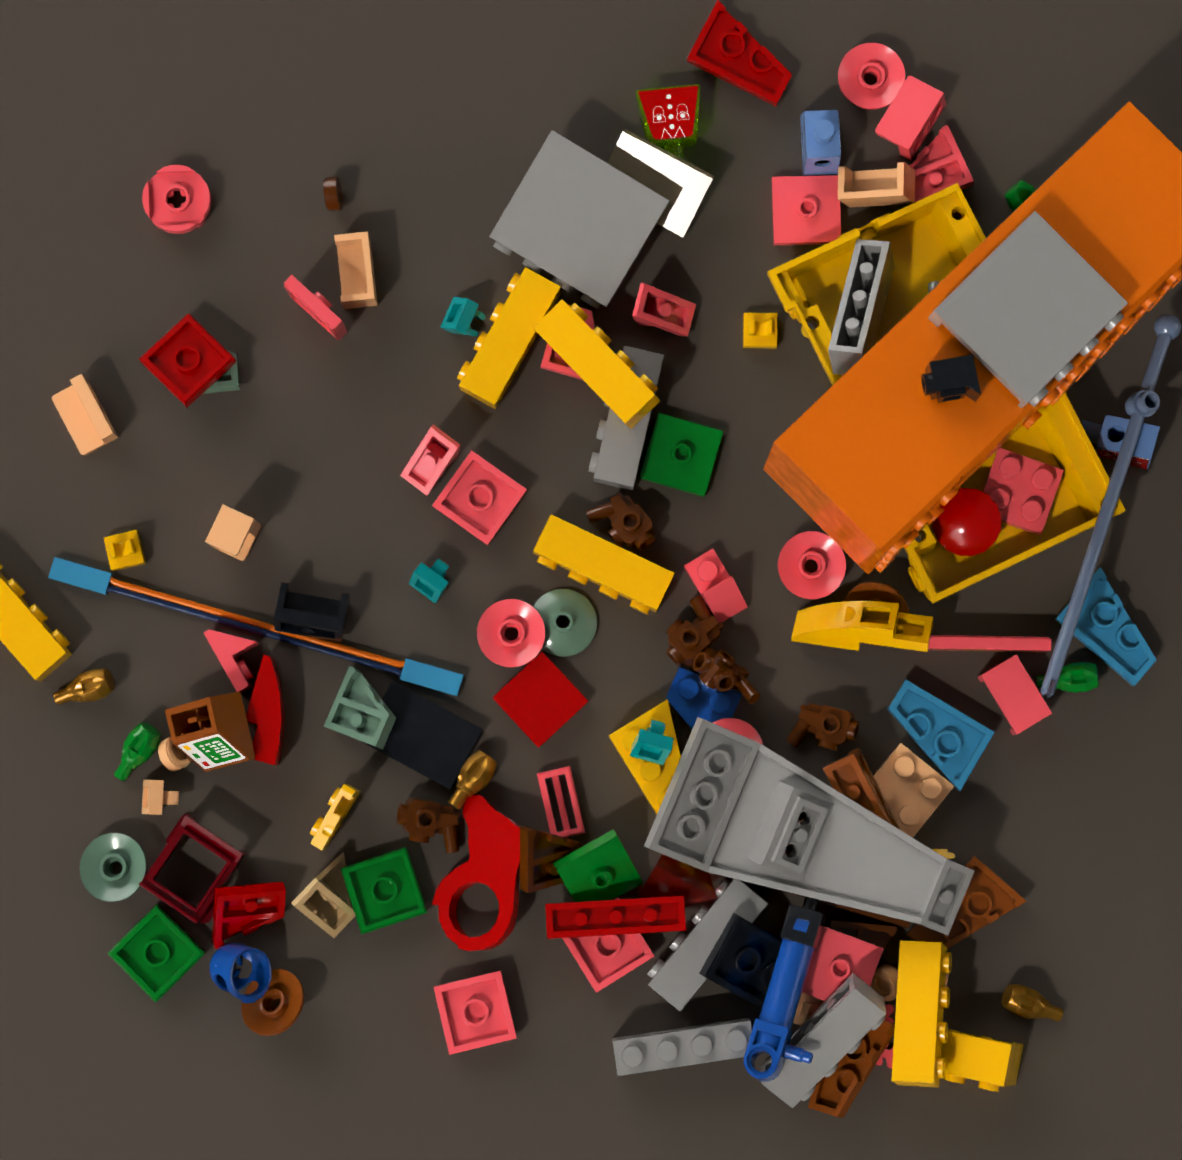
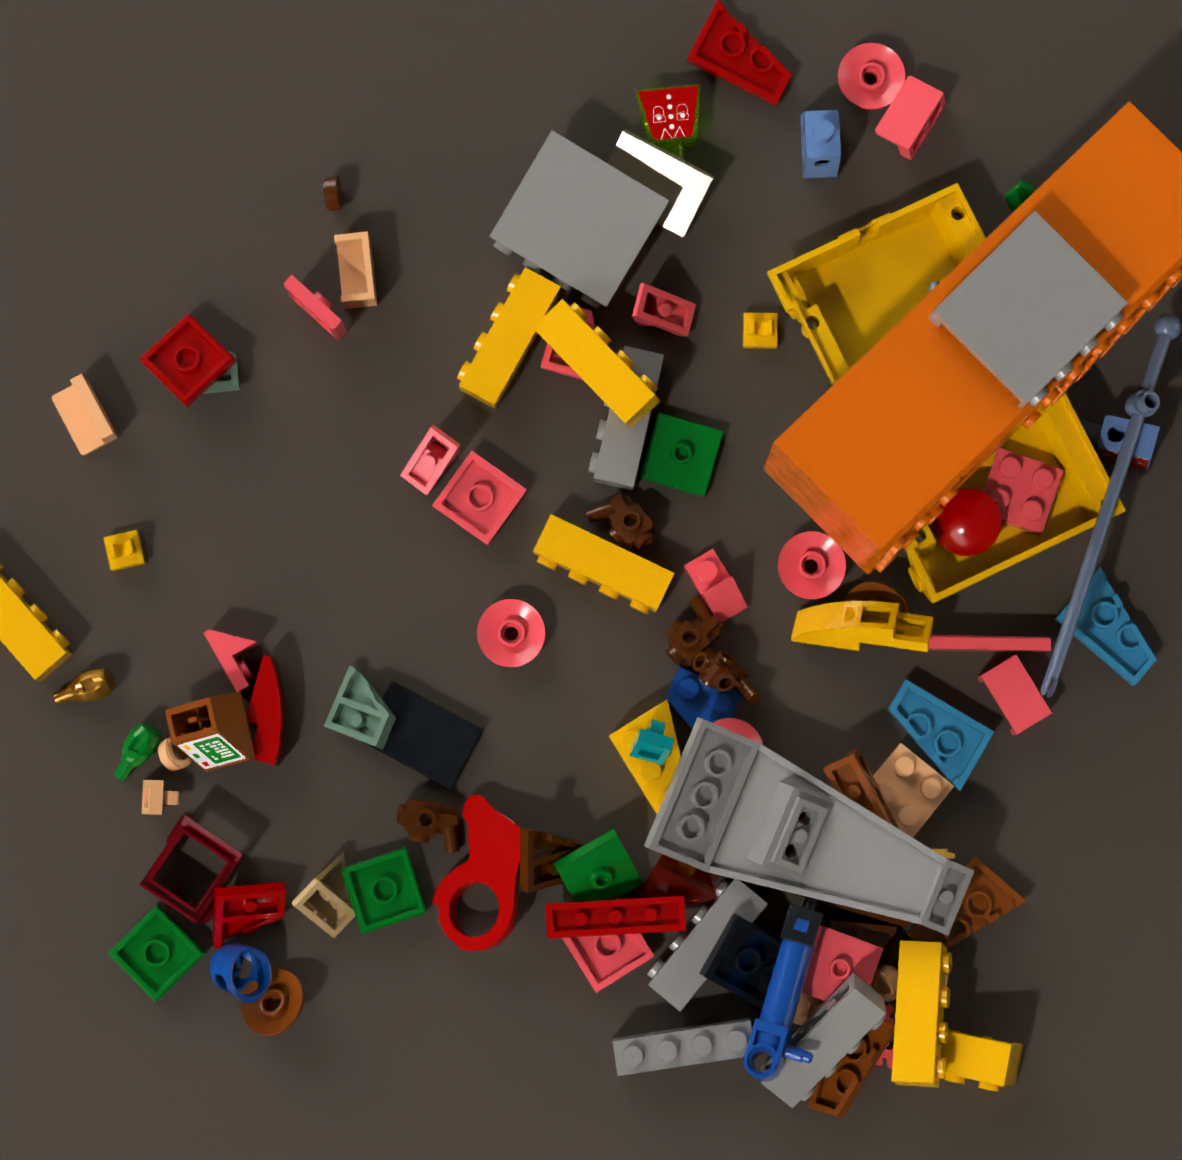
piece [48,557,464,697] -> none
sand green dish [80,833,147,902] -> none
coral plate [142,165,212,234] -> none
light nougat panel [205,505,262,561] -> none
black panel [274,582,350,642] -> none
yellow wing [309,784,361,851] -> none
teal tile [409,558,450,604] -> none
coral plate [433,970,517,1055] -> none
teal tile [440,297,486,336] -> none
pearl gold piece [448,750,497,810] -> none
red tile [492,652,589,748] -> none
sand green dish [533,589,597,657] -> none
coral tile [537,766,585,838] -> none
coral plate [771,175,841,246] -> none
reddish brown piece [786,703,860,751] -> none
light grey brick [828,239,895,375] -> none
light nougat panel [838,162,915,208] -> none
coral wing [908,125,974,205] -> none
black window [921,354,981,403] -> none
pearl gold piece [1001,984,1064,1022] -> none
green piece [1037,662,1099,693] -> none

